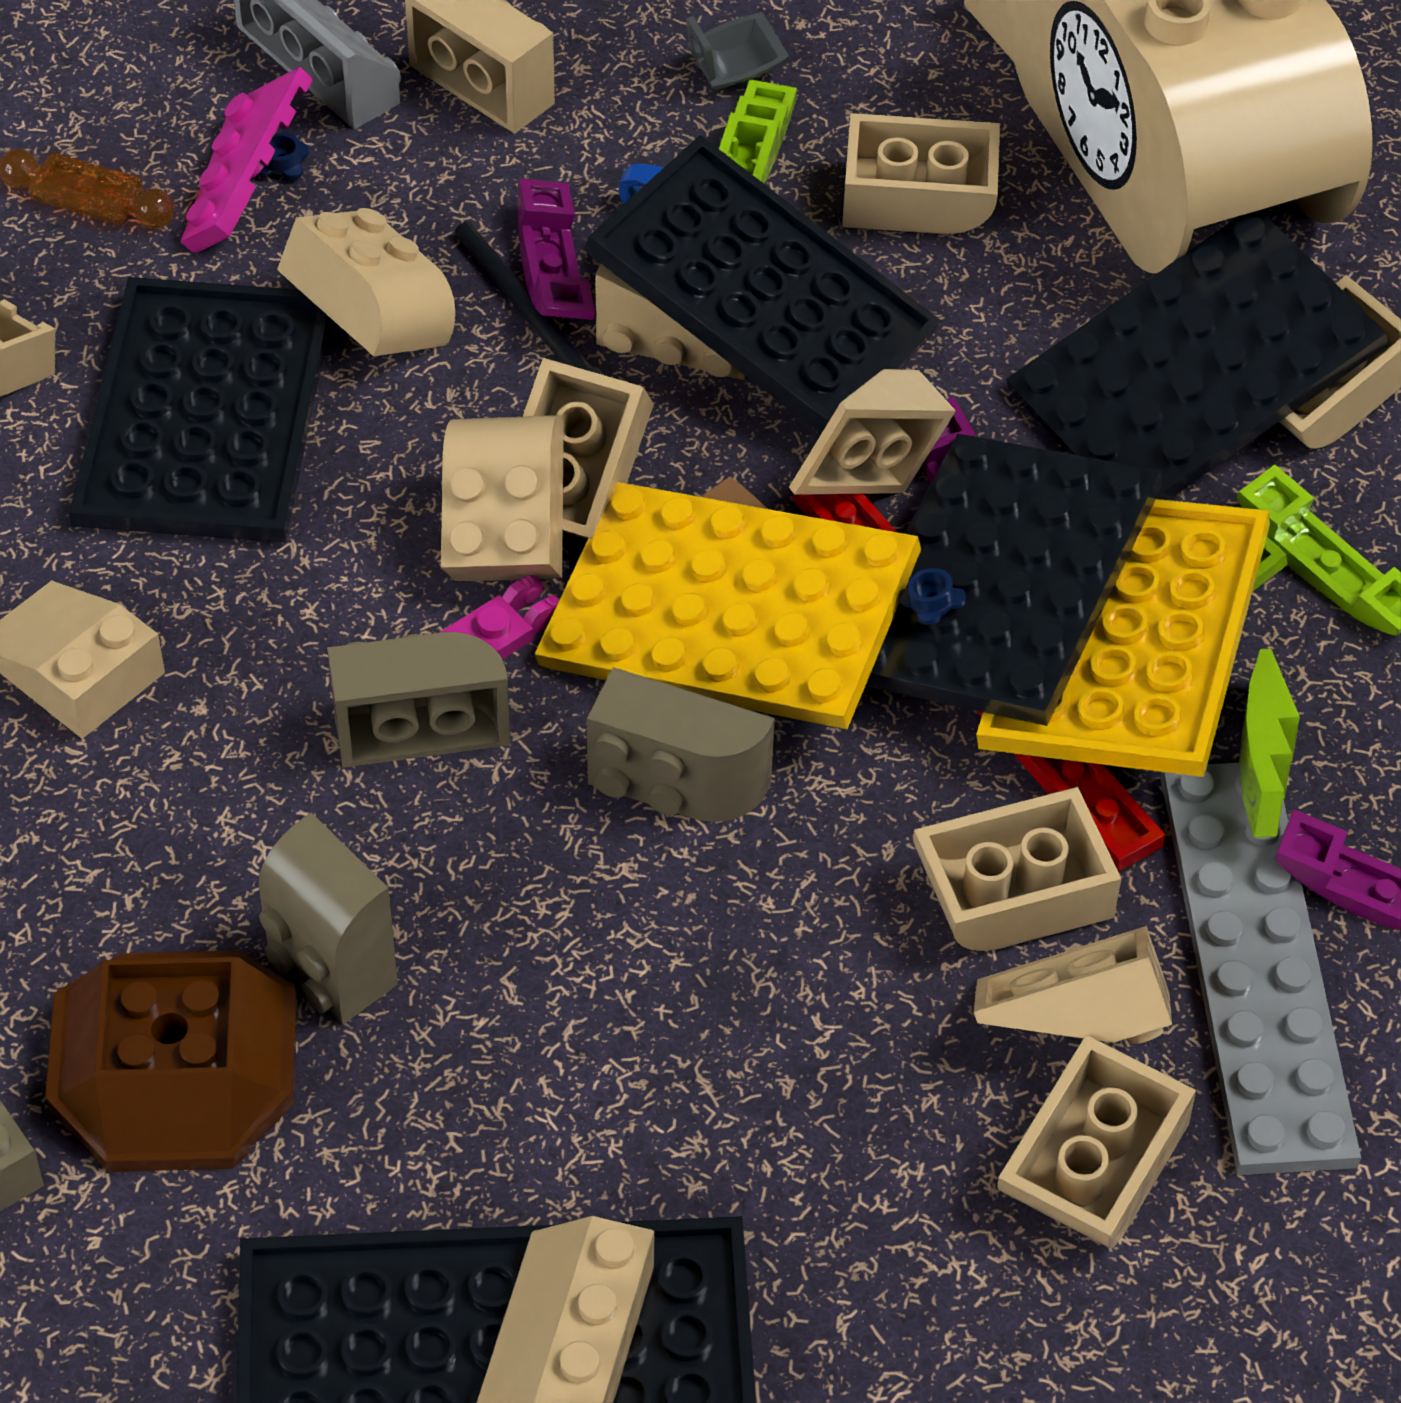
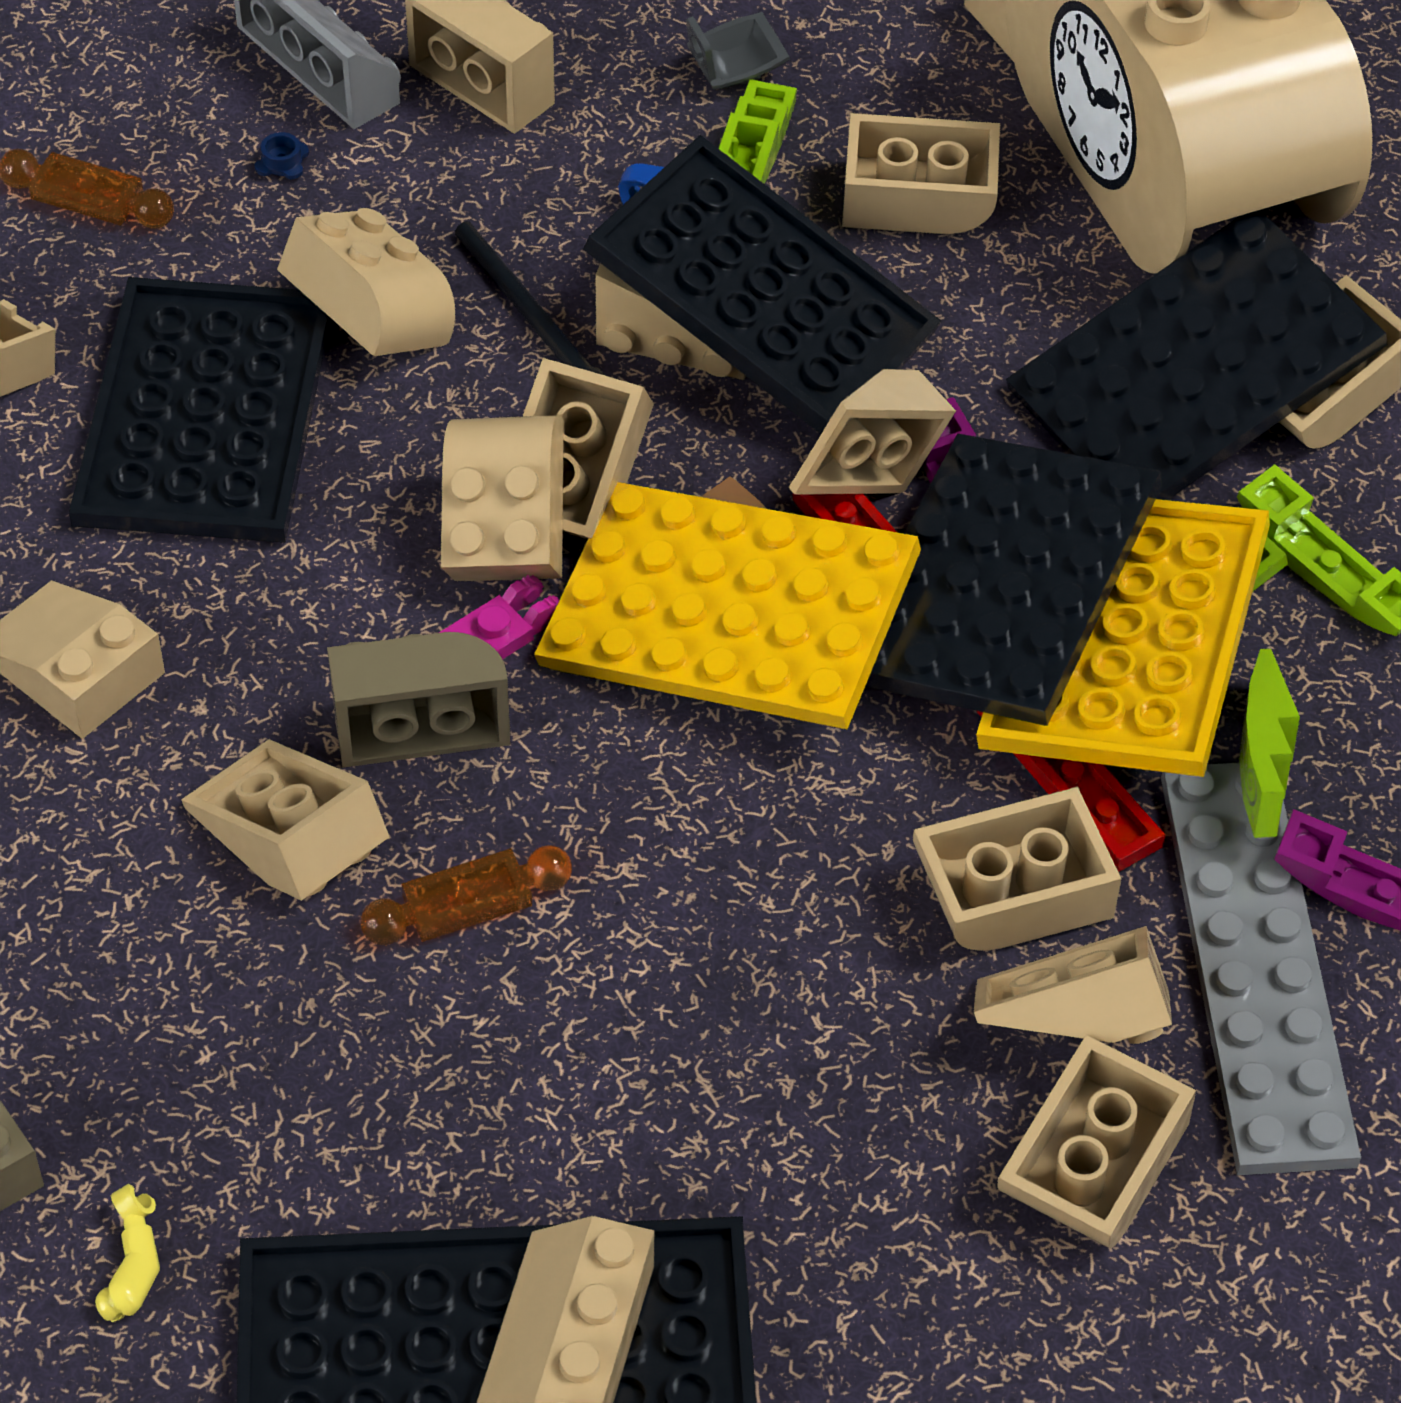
reddish brown piece [45,950,298,1172] -> none
dark pink wing [180,67,313,253] -> none
dark tan brick [259,813,398,1025] -> none
magenta slope [518,179,595,320] -> none
dark tan brick [587,667,775,822] -> none
dark blue plate [899,568,966,625] -> none
none -> light yellow arm [95,1184,160,1322]
none -> tan slope [181,739,389,901]
none -> clear orange plate [360,845,572,945]

